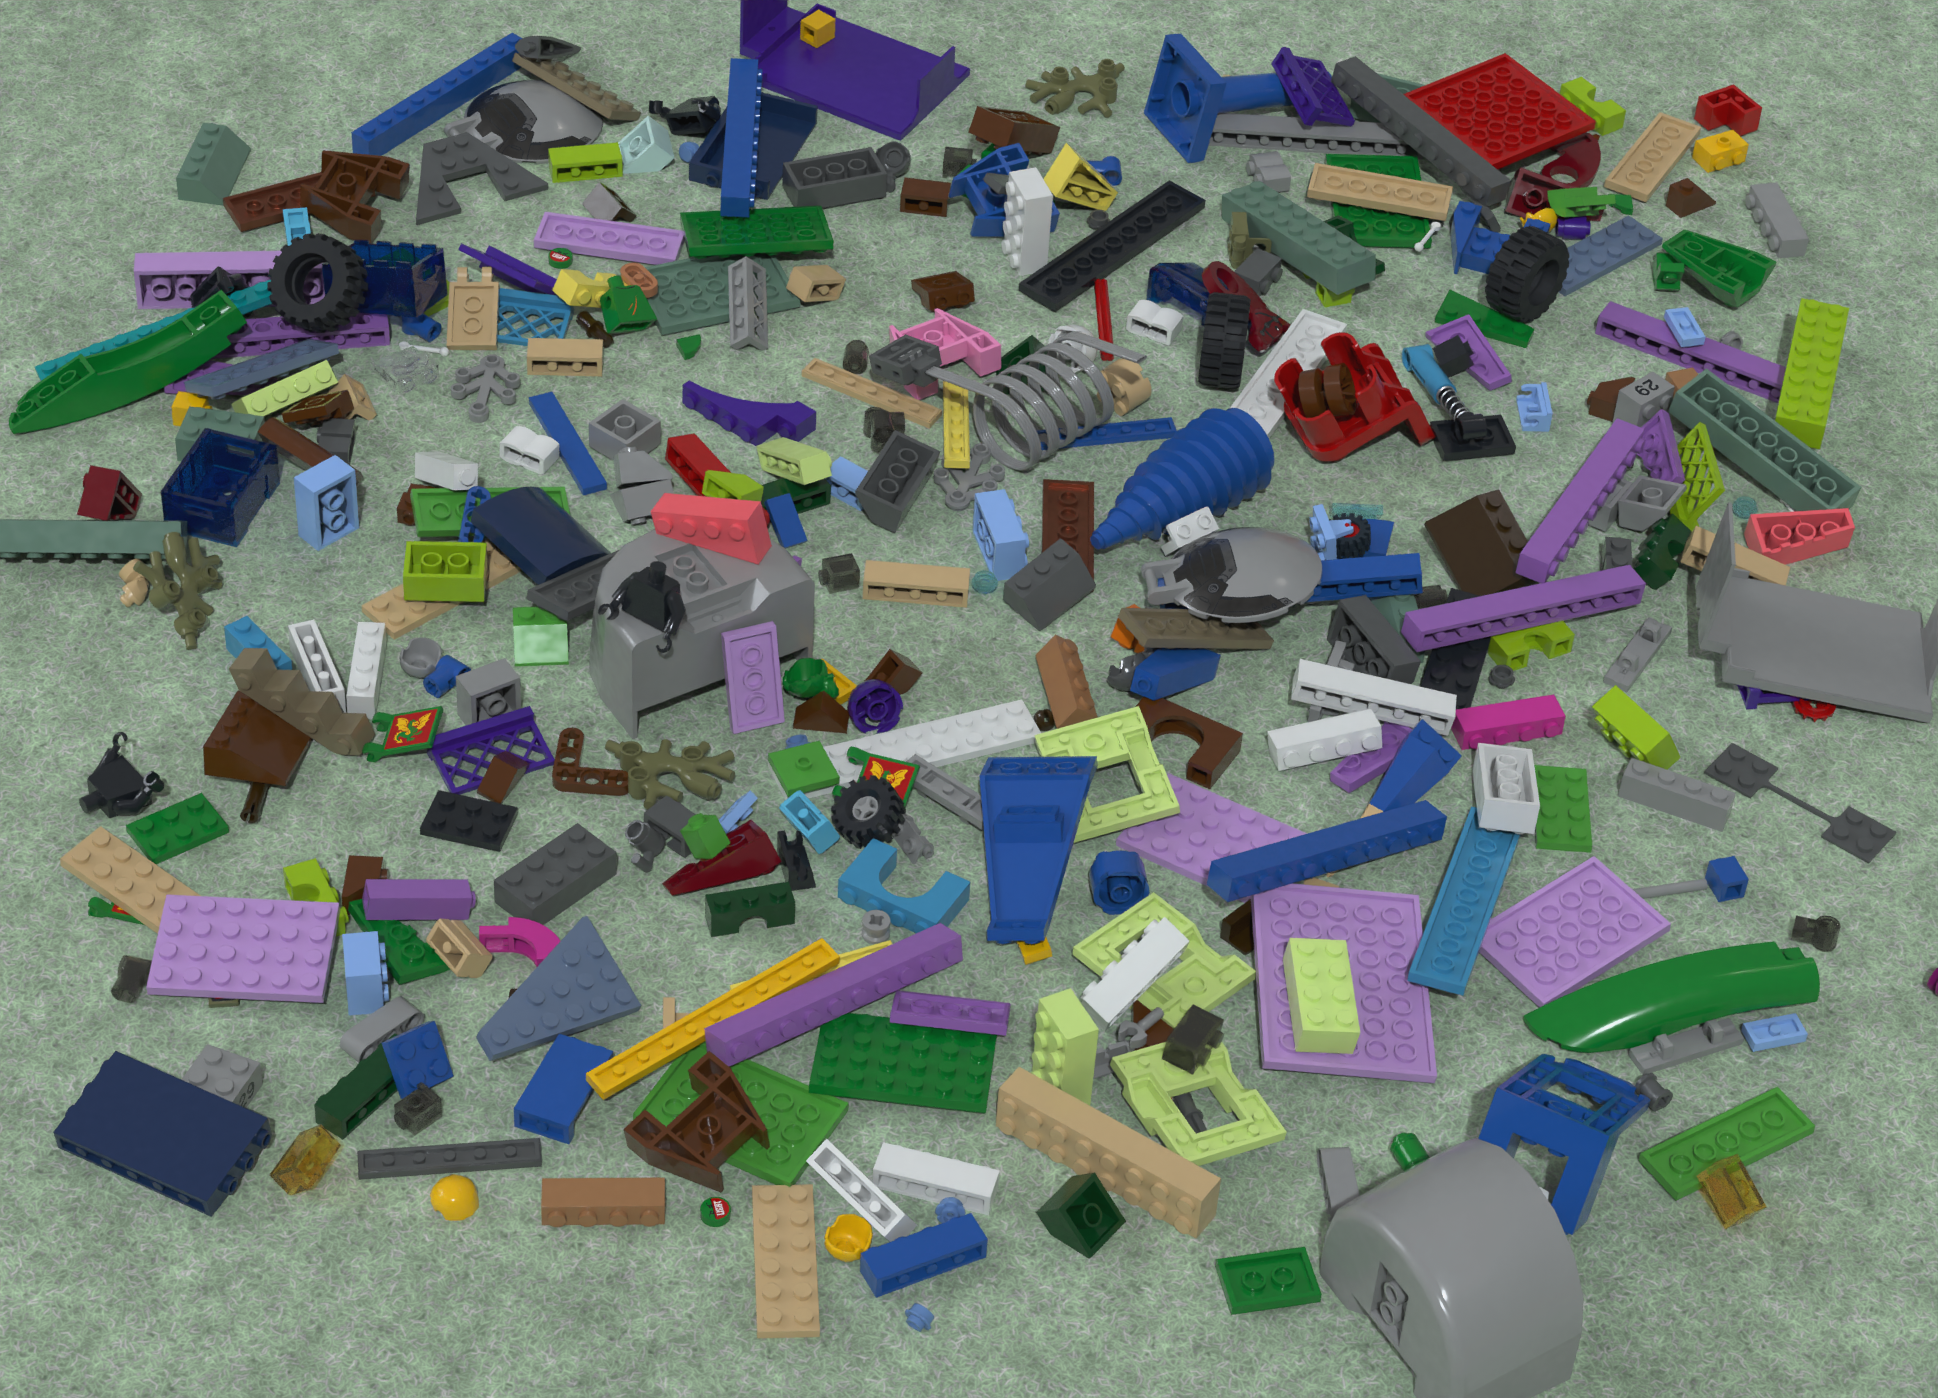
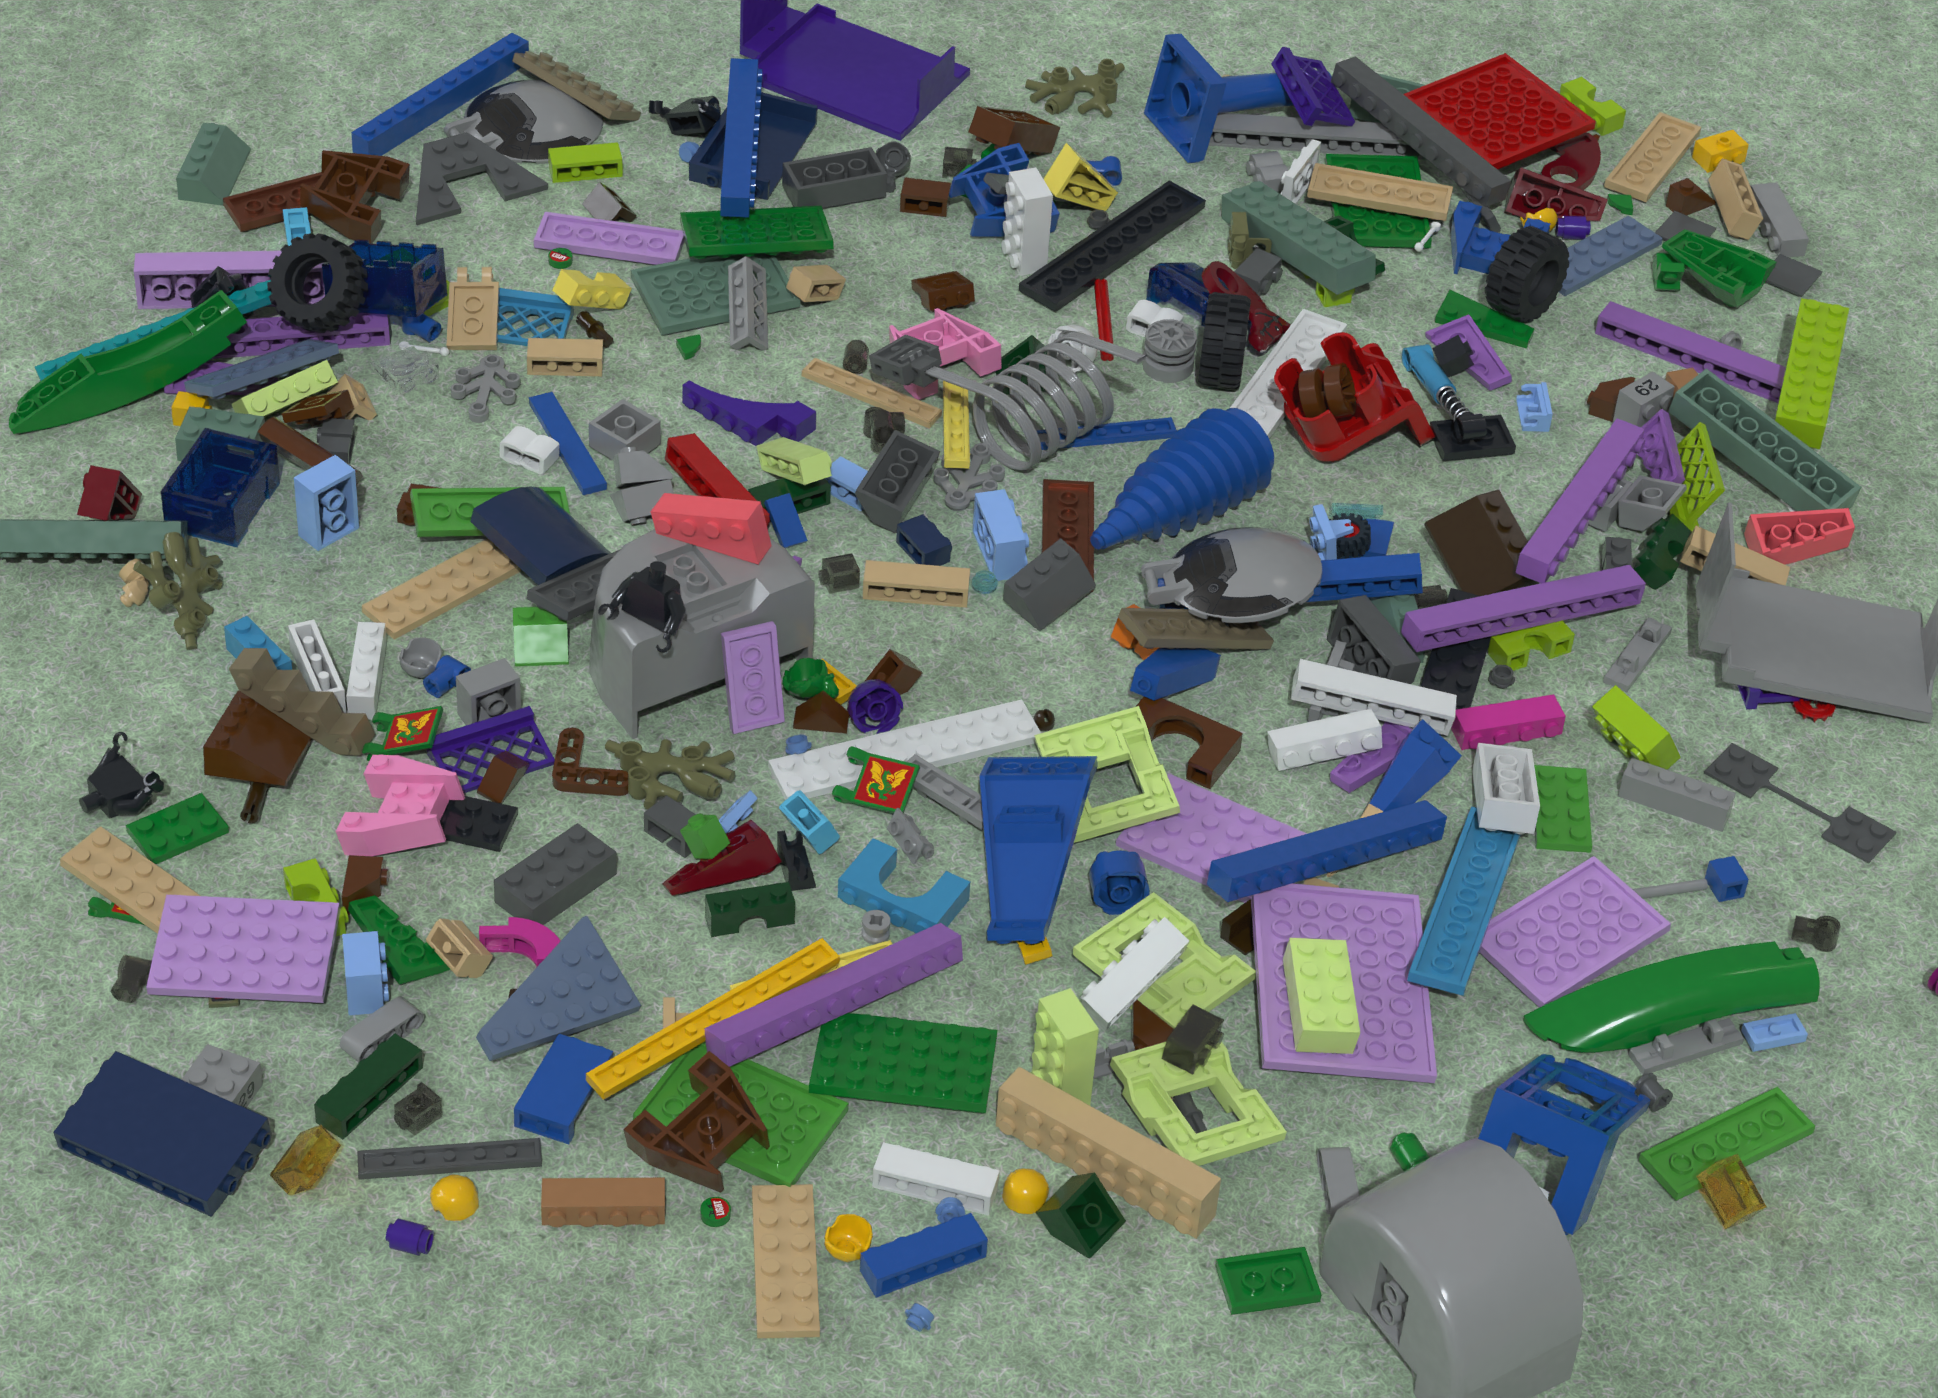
medium lavender brick [362,879,476,920] -> none
blue plate [382,1021,454,1099] -> none
lime brick [403,541,487,602] -> none
white brick [415,451,478,490] -> none
dark purple fence [458,243,558,296] -> none
blue beam [458,486,491,542] -> none
dark grey piece [515,36,581,59] -> none
green torso [600,275,657,334] -> none
light aqua slope [618,116,674,174] -> none
nougat plate [620,263,658,299] -> none
dark grey piece [625,820,665,873] -> none
lime slope [702,470,764,501] -> none
bright green plate [768,740,840,797] -> none
yellow brick [800,10,835,48] -> none
white brick [806,1139,917,1242] -> none
black wheel [831,775,906,849] -> none
medium lavender tile [890,990,1011,1036] -> none
medium nougat brick [1035,634,1098,729] -> none
tan brick [1097,358,1152,416] -> none
dark grey hair [1107,648,1158,691] -> none
light grey bar [1118,1007,1164,1049] -> none
white bracket [1161,506,1219,556] -> none
bright green brick [1547,187,1616,217] -> none
light blue plate [1664,307,1706,347] -> none
red brick [1694,84,1762,136] -> none
clear light blue plate [1732,496,1758,519] -> none
none -> bright pink wedge [336,755,465,856]
none -> dark purple brick [385,1218,434,1256]
none -> dark blue brick [896,514,952,566]
none -> yellow hair [1002,1168,1049,1214]
none -> light grey wheel [1142,319,1197,383]
none -> white plate [1281,139,1321,204]
none -> dark grey hinge [1655,211,1823,297]
none -> tan brick [1708,158,1763,240]

